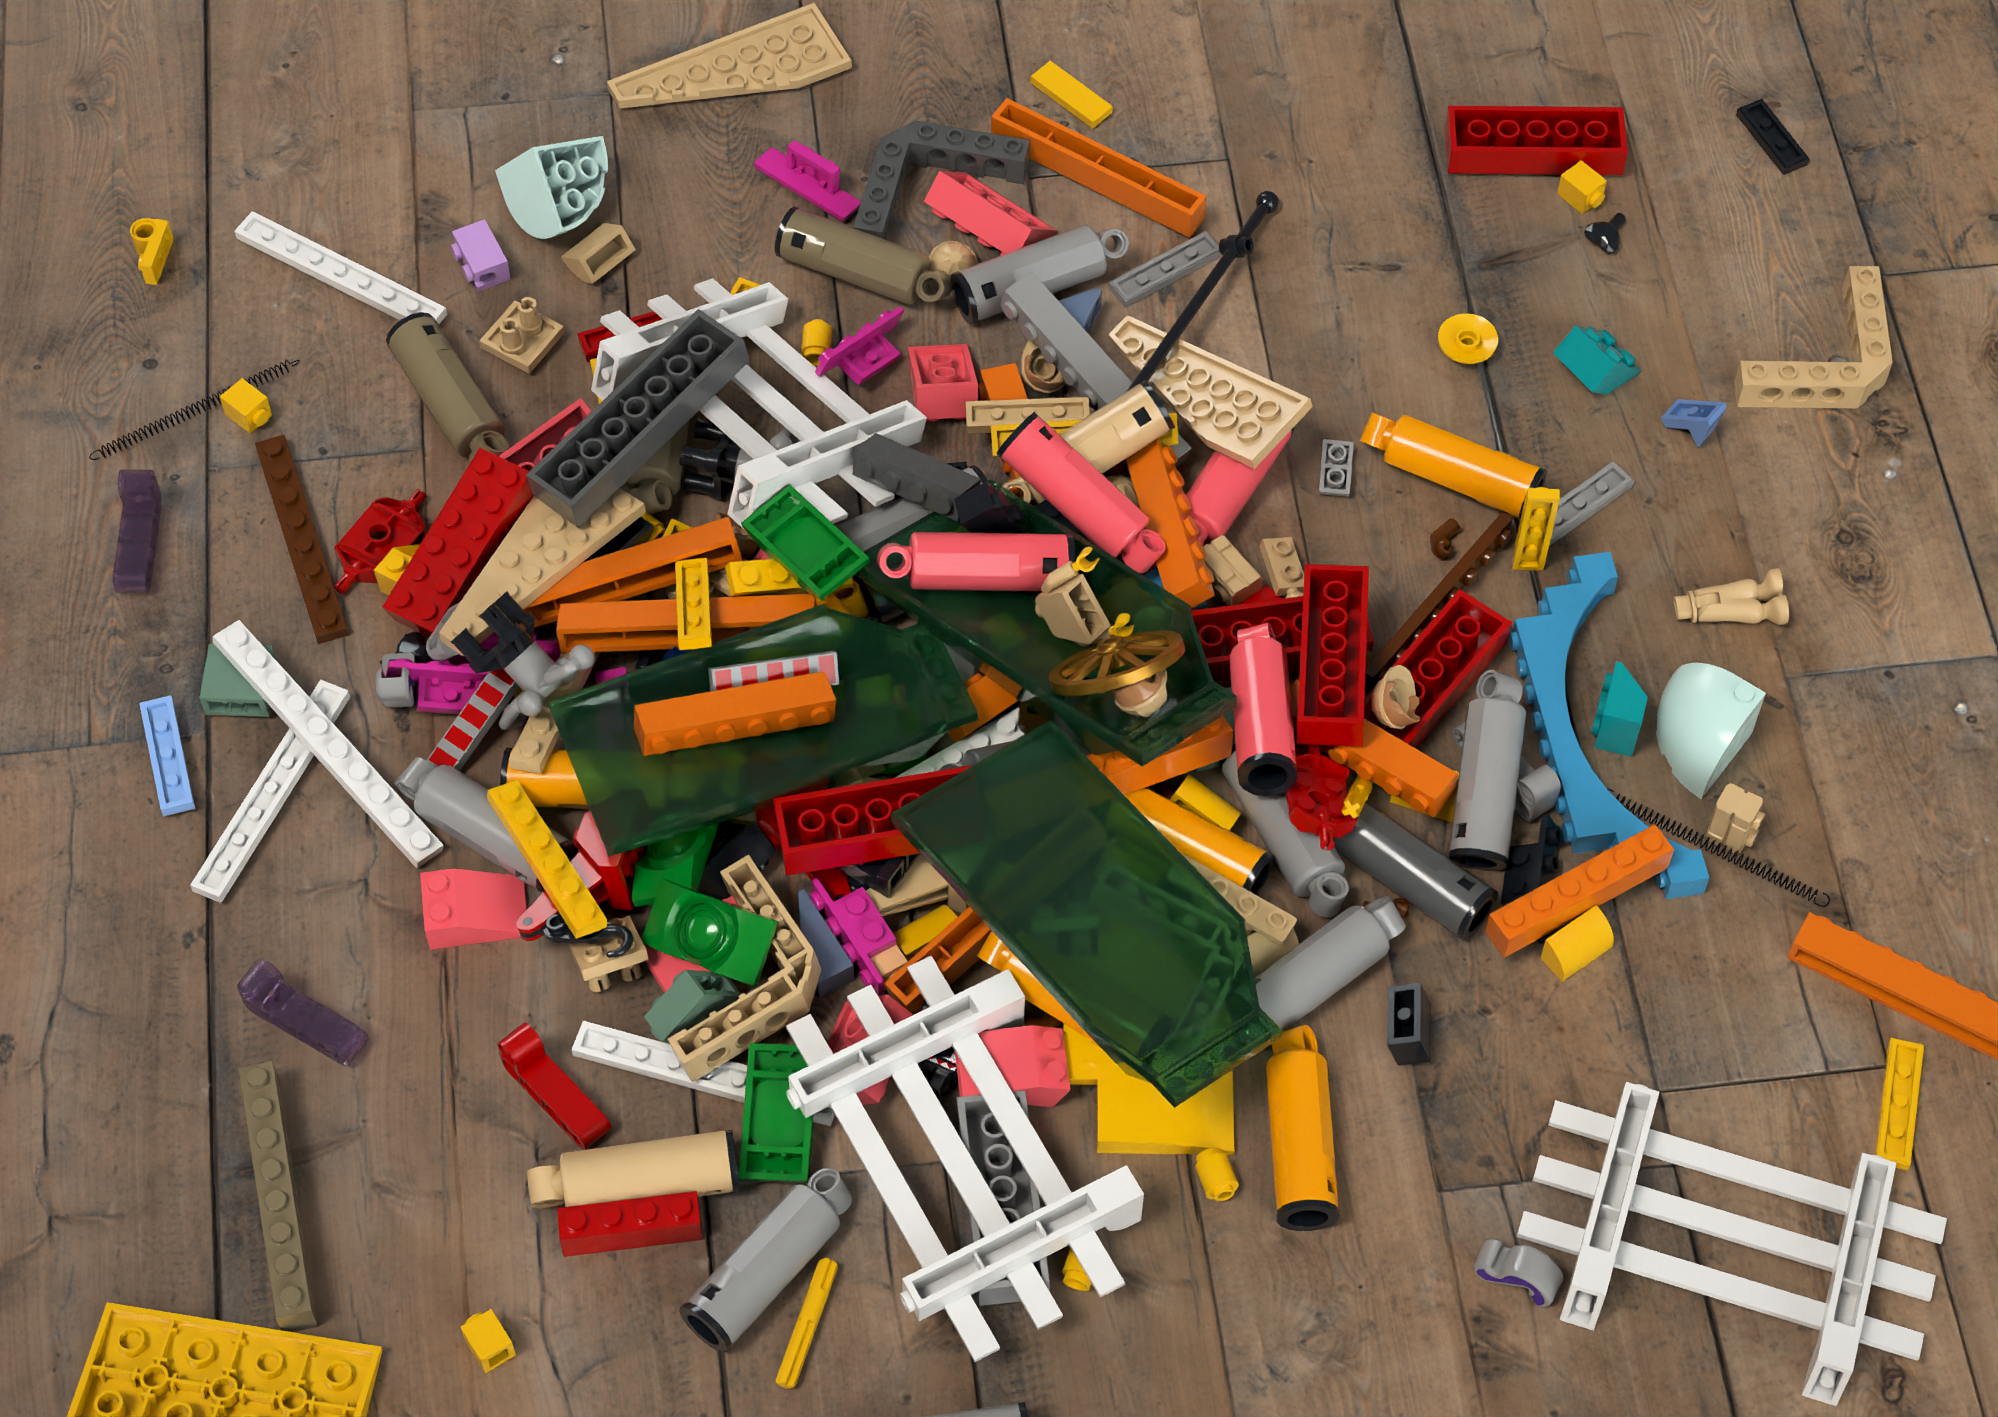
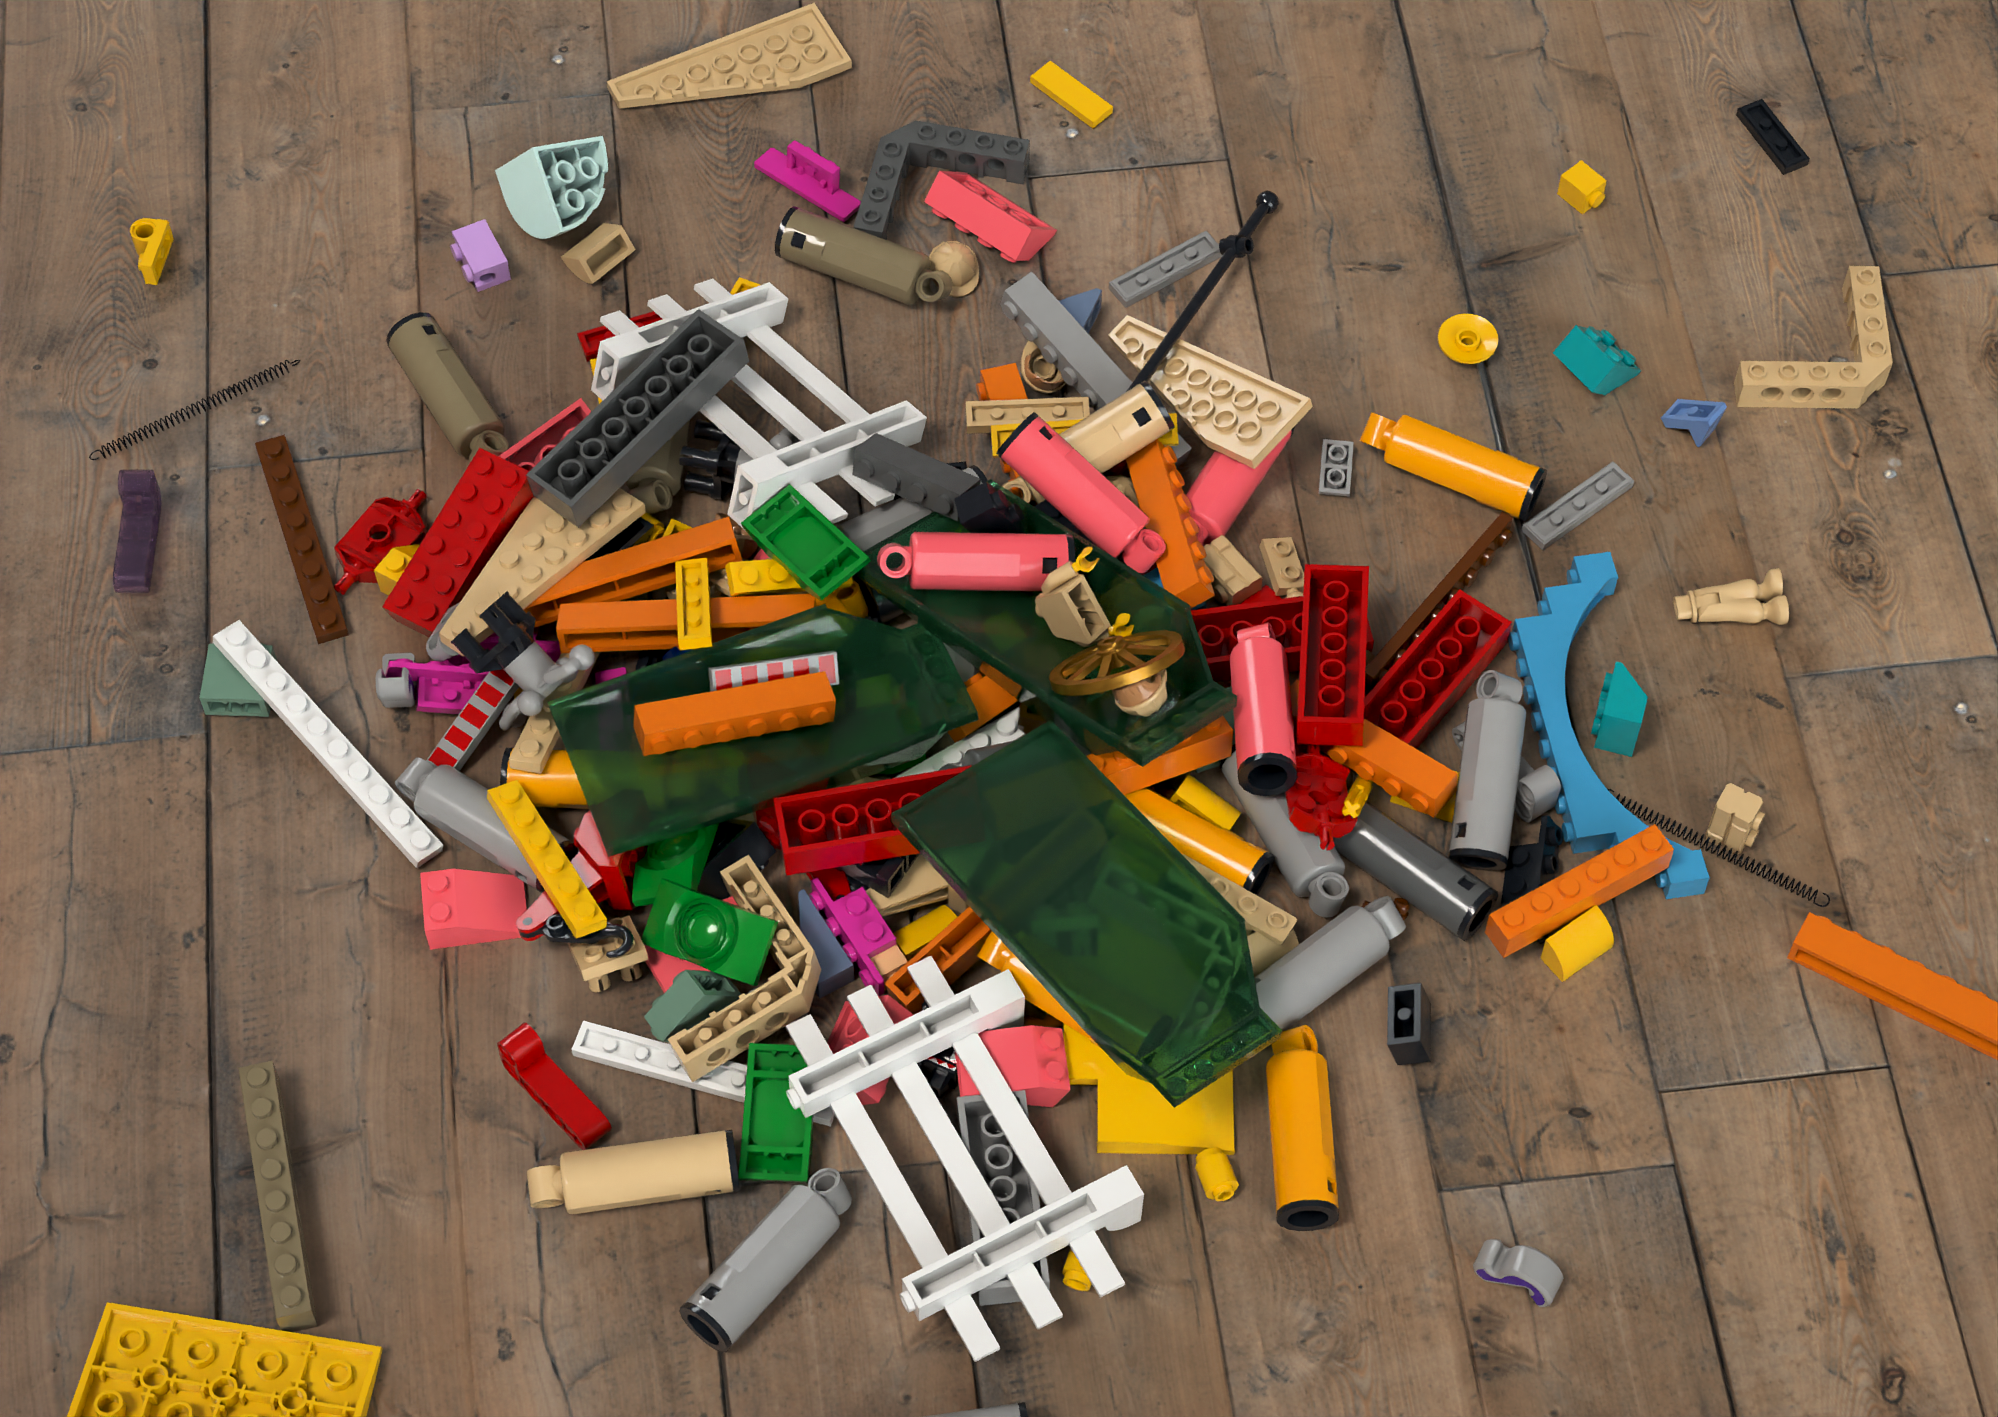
light blue plate [139,695,196,816] -> none
white plate [190,679,350,903] -> none
yellow brick [220,378,272,434] -> none
white plate [234,211,447,324] -> none
clear purple beam [237,958,369,1066] -> none
black rock [379,631,430,666] -> none
yellow brick [460,1309,516,1374] -> none
tan plate [479,297,565,374] -> none
red brick [557,1191,703,1257] -> none
yellow axle [776,1258,838,1389] -> none
yellow brick [801,319,833,366] -> none
dark pink bracket [815,307,905,386] -> none
coral slope [908,344,978,422] -> none
light grey piece [950,225,1129,324] -> none
orange brick [991,98,1207,238] -> none
tan piece [1370,665,1420,729] -> none
reddish brown arm [1430,518,1460,559] -> none
red brick [1445,105,1628,175] -> none
yellow plate [1512,487,1560,571] -> none
white fence [1517,1082,1947,1406] -> none
black rock [1584,213,1626,253] -> none
light aqua brick [1656,663,1766,799] -> none
yellow tile [1874,1038,1924,1170] -> none

